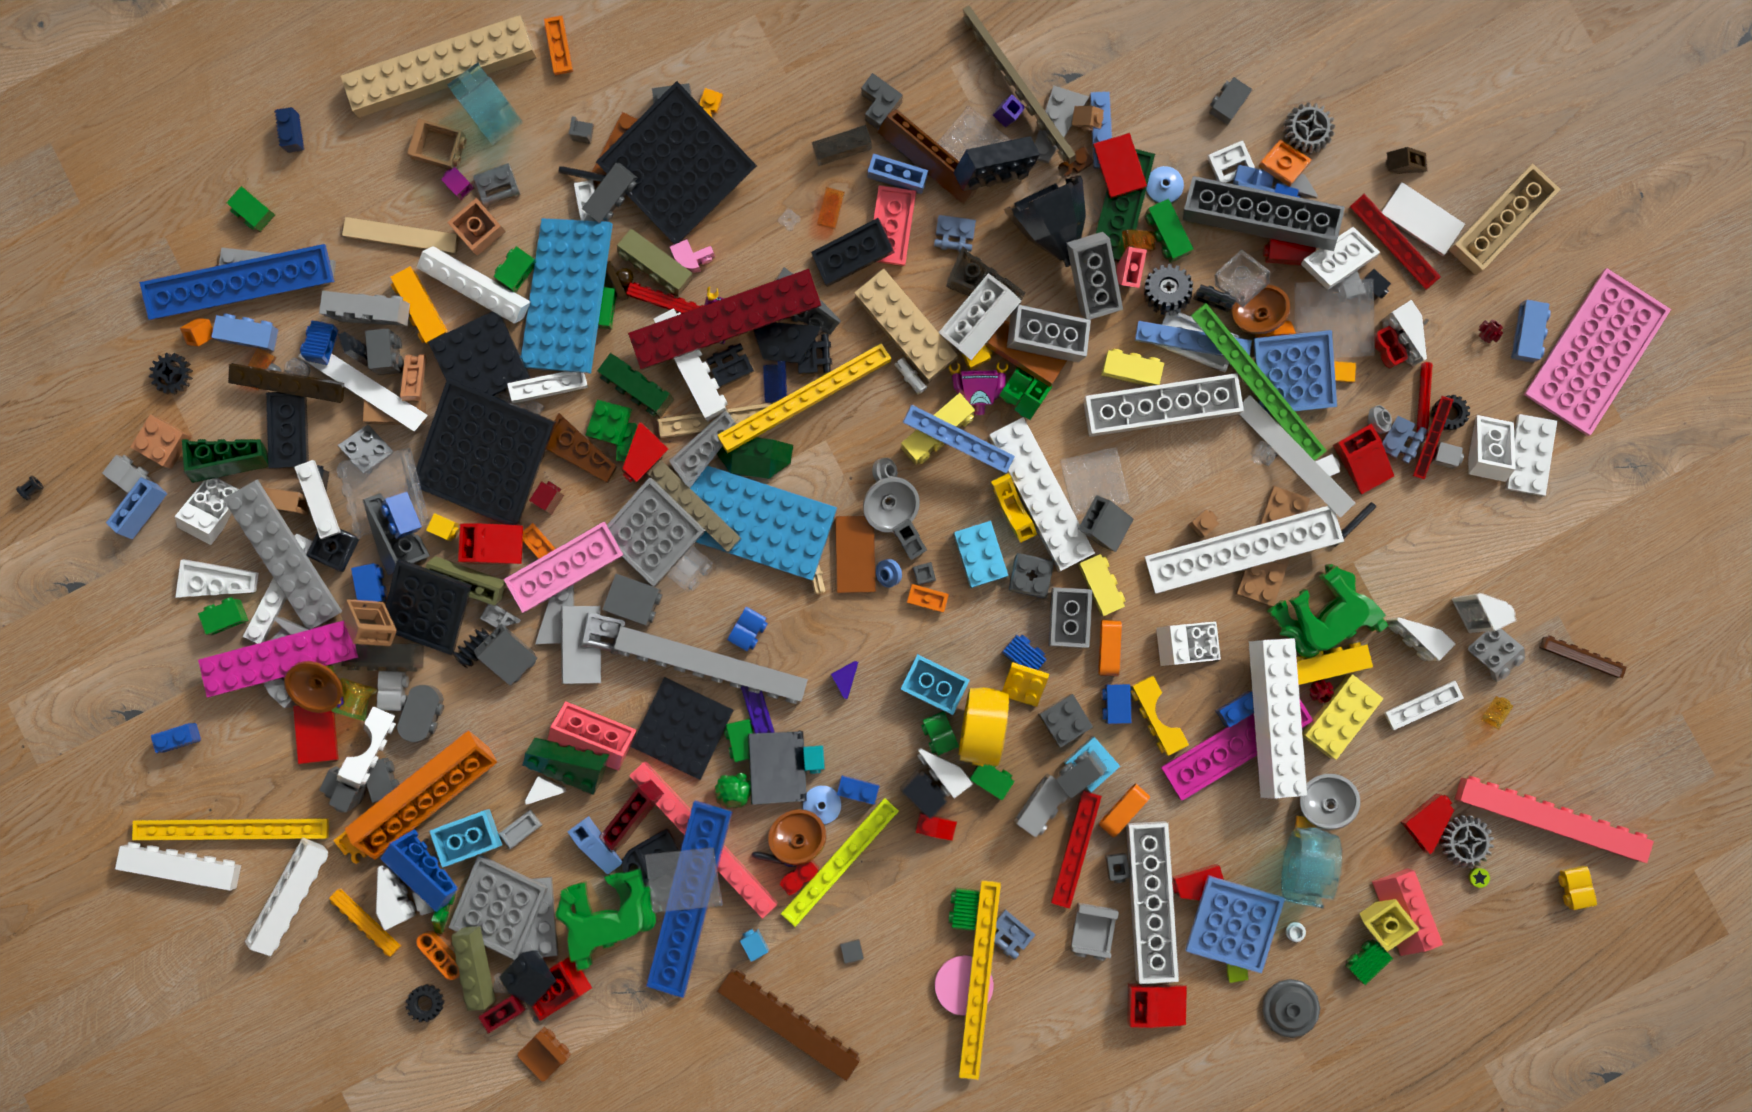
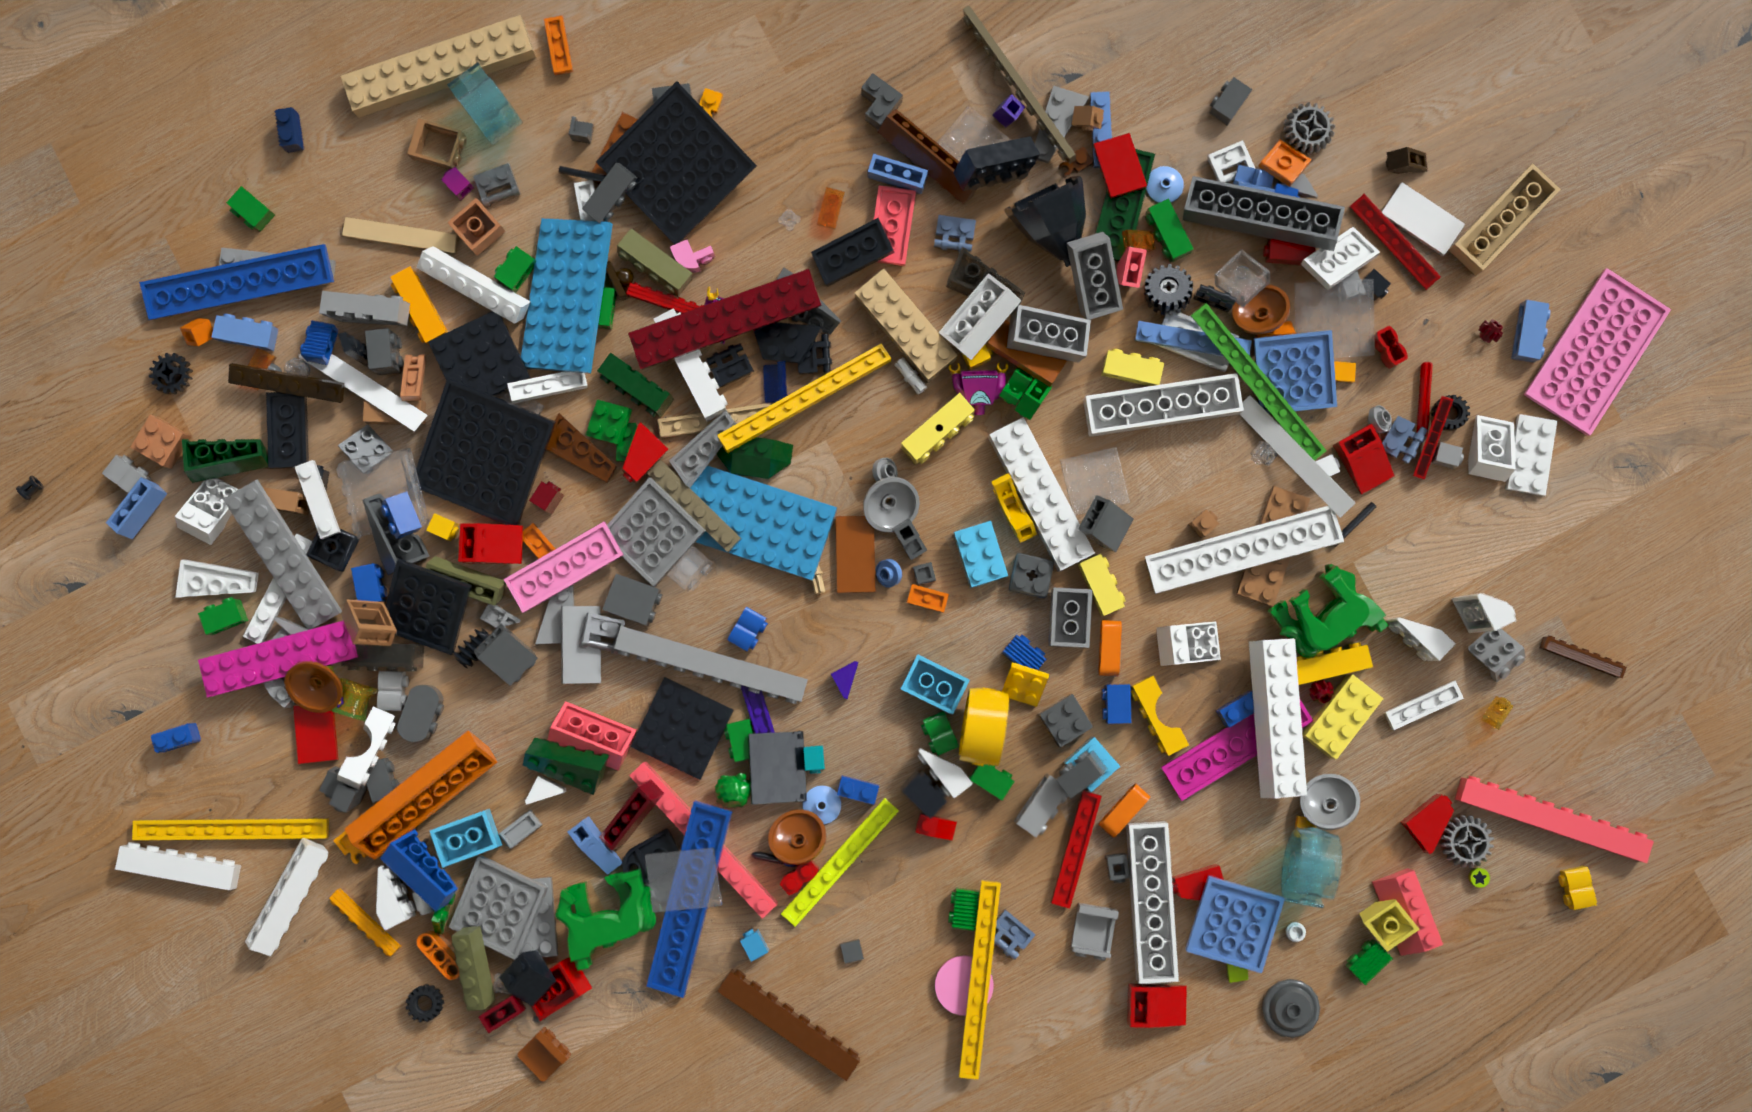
clear smoke brick [812,125,872,166] -> none
medium blue plate [903,405,1015,473] -> none
white slope [1382,300,1427,367] -> none

